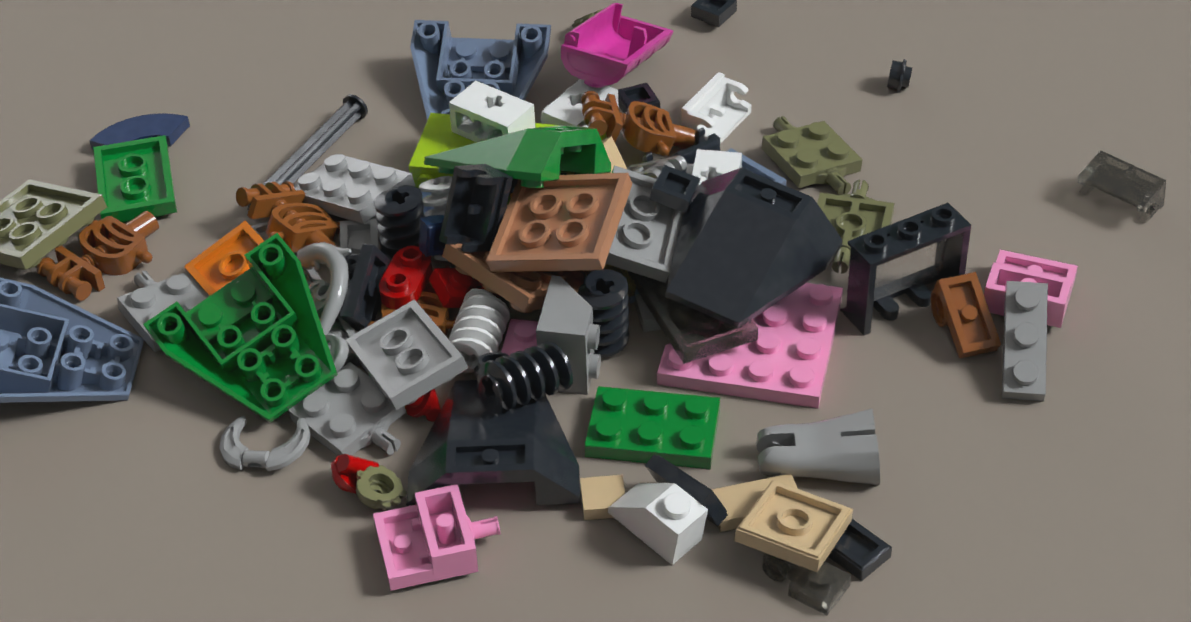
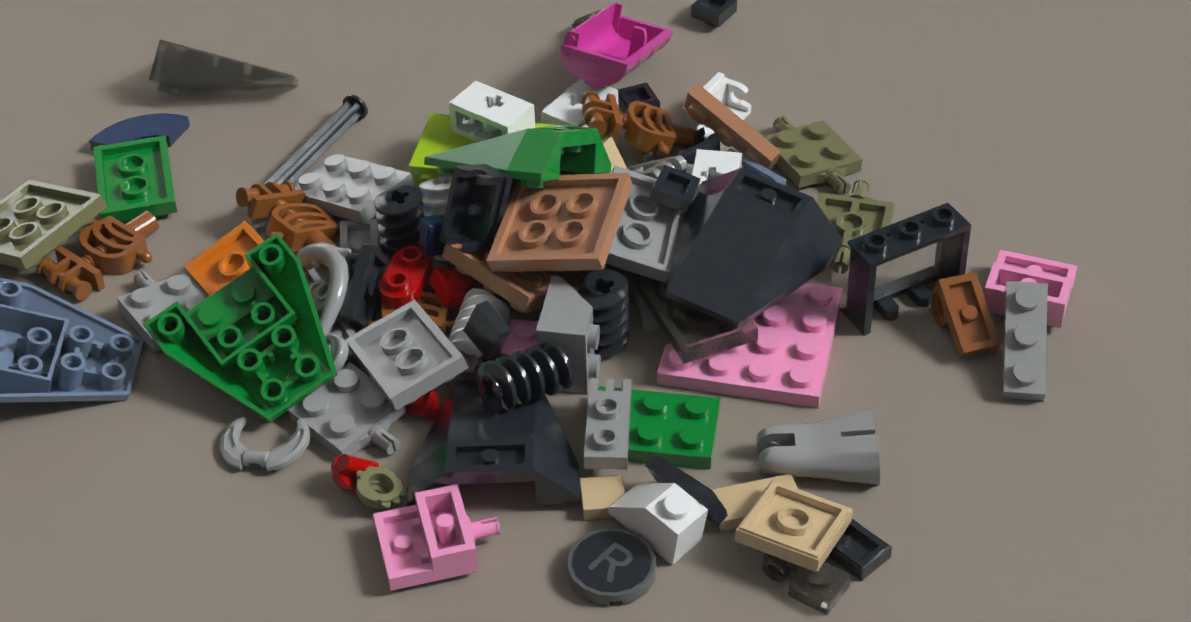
sand blue wedge [410,20,551,120] -> none
black plate [887,59,913,93] -> none
clear smoke hinge [1077,150,1166,223] -> none
none -> clear smoke wedge [149,39,299,96]
none -> black tile [463,300,511,360]
none -> tile [567,527,656,606]
none -> light grey hinge [584,378,632,470]
none -> nougat plate [684,83,781,170]

